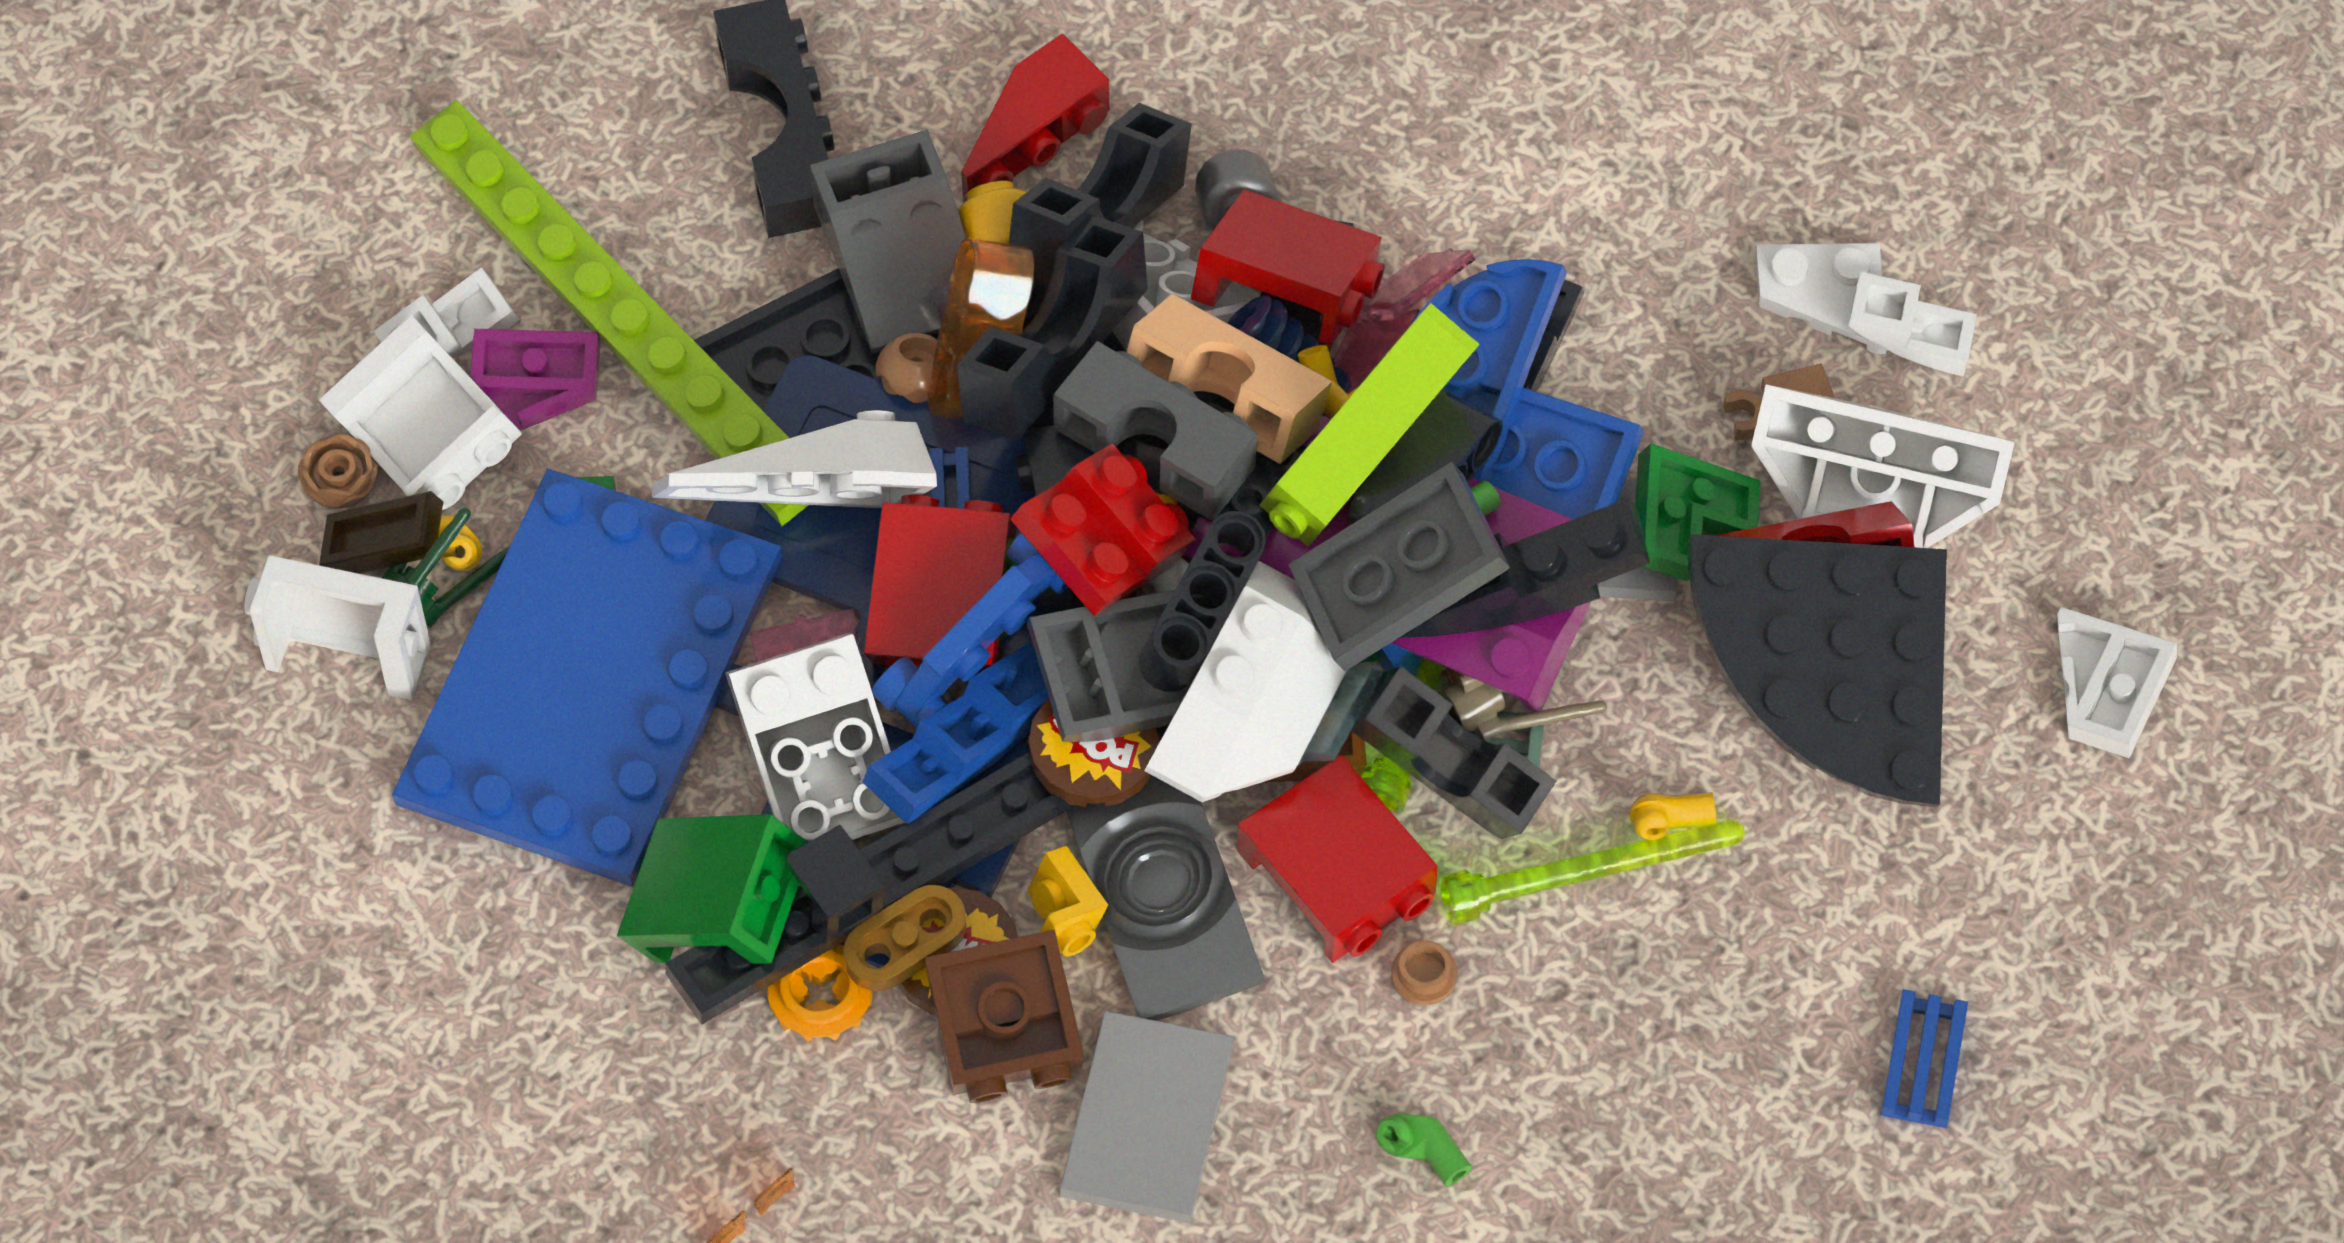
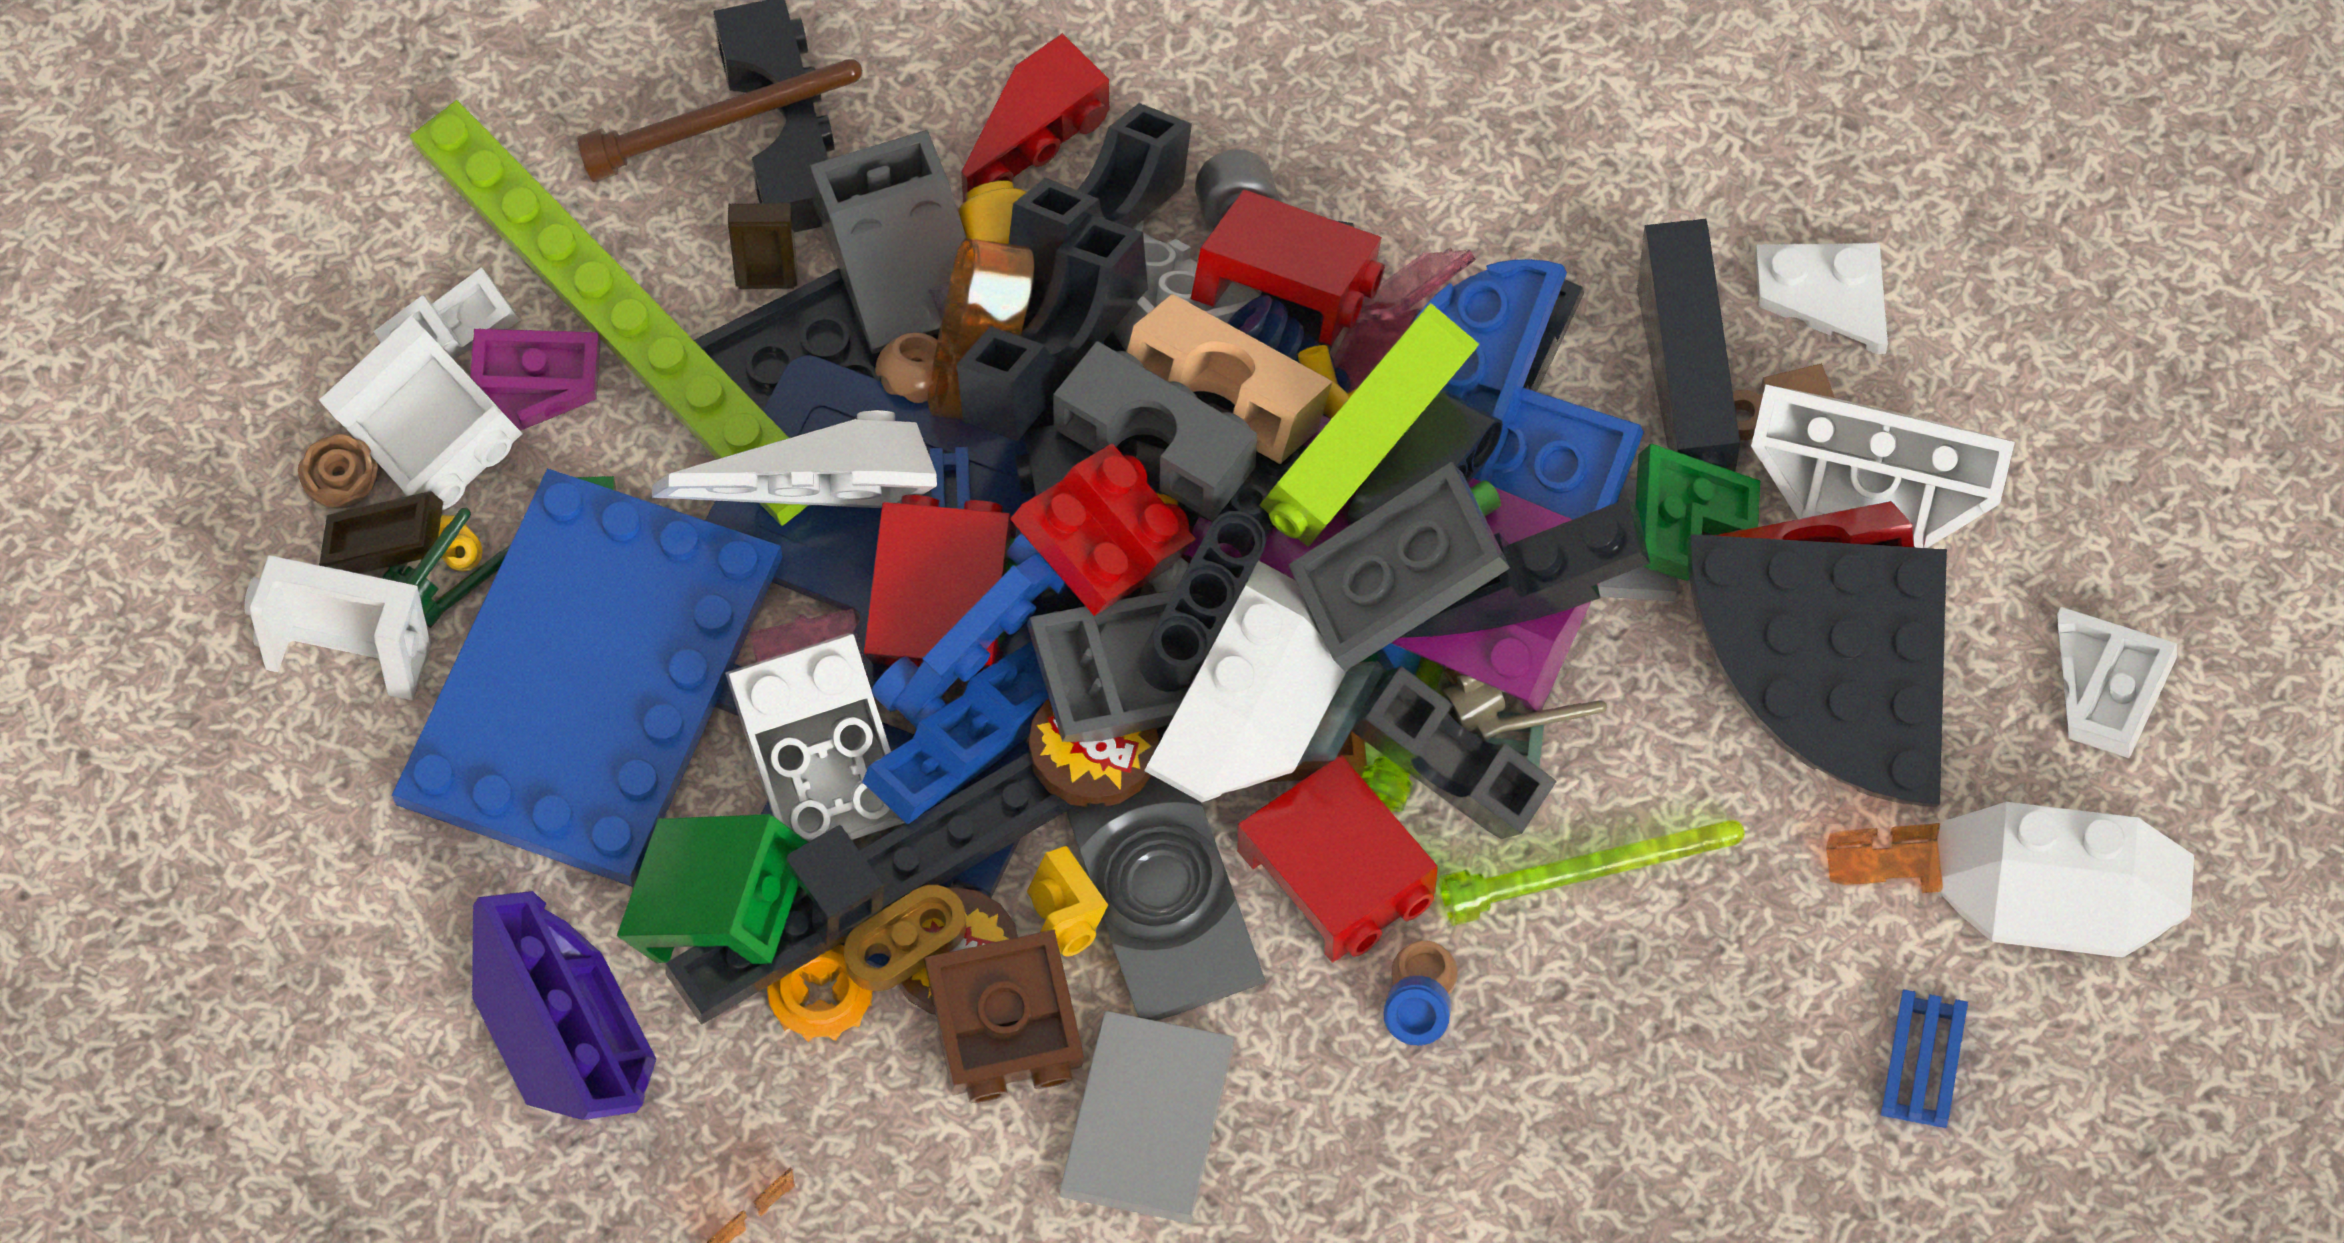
bright green arm [1375,1113,1472,1187] -> none
yellow arm [1629,792,1716,840] -> none
white slope [1848,271,1977,377] -> none
none -> dark purple wedge [472,891,656,1120]
none -> reddish brown piece [577,59,862,182]
none -> dark brown tile [728,203,798,289]
none -> blue tile [1383,976,1452,1046]
none -> black slope [1637,218,1740,472]
none -> clear orange piece [1826,823,1943,893]
none -> white wedge [1928,802,2194,957]

